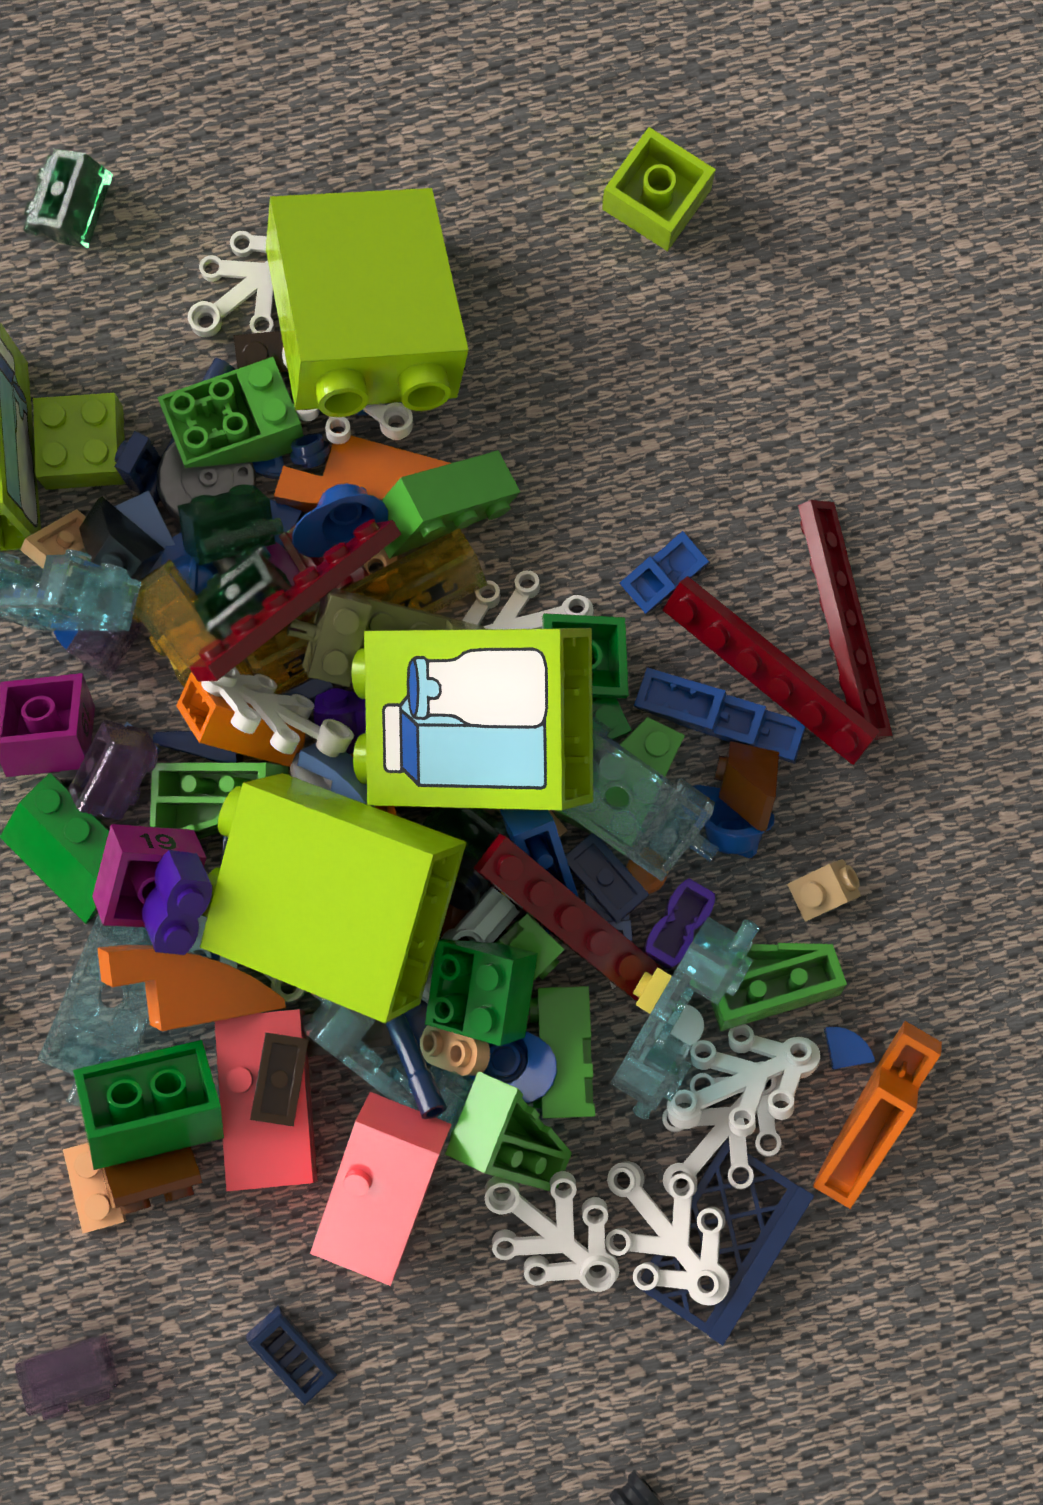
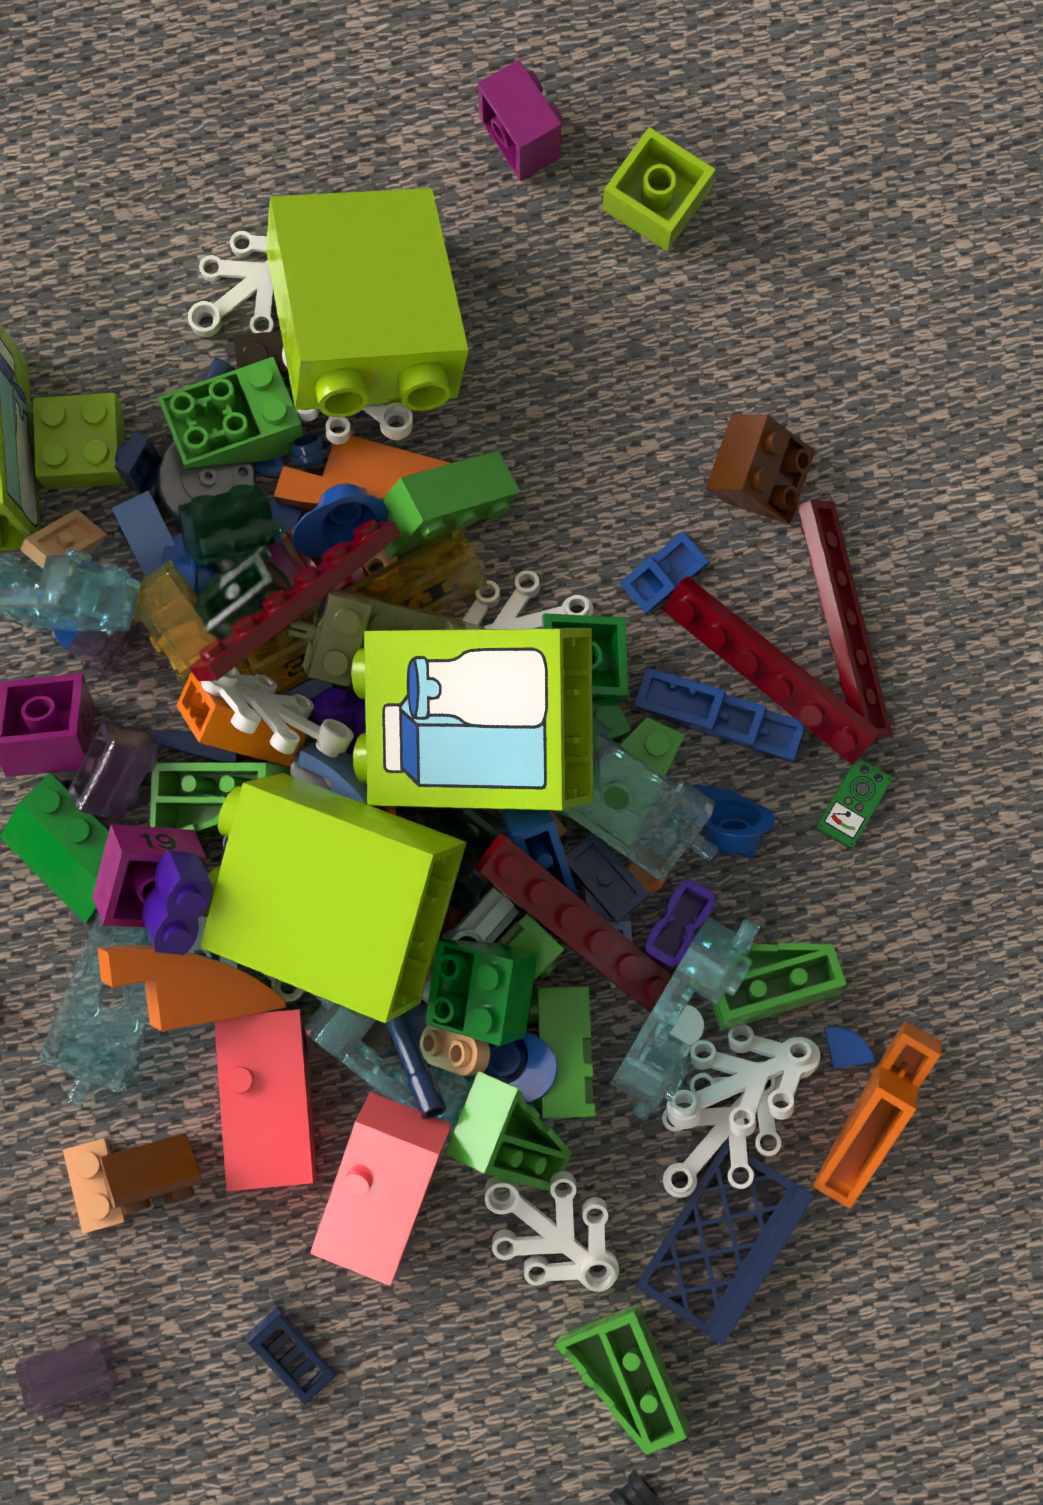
clear green brick [23,148,113,248] -> none
green slope [73,1040,224,1170] -> none
black slope [79,496,165,592] -> none
dark brown plate [250,1032,309,1127] -> none
white plant [605,1161,730,1305] -> none
light yellow plate [633,967,672,1015] -> none
reddish brown slope [714,741,779,832] -> none
tan bracket [787,859,861,922] -> none
none -> magenta brick [478,60,564,181]
none -> bright green wedge [554,1303,690,1455]
none -> reddish brown slope [706,415,815,525]
none -> tile [815,758,893,850]

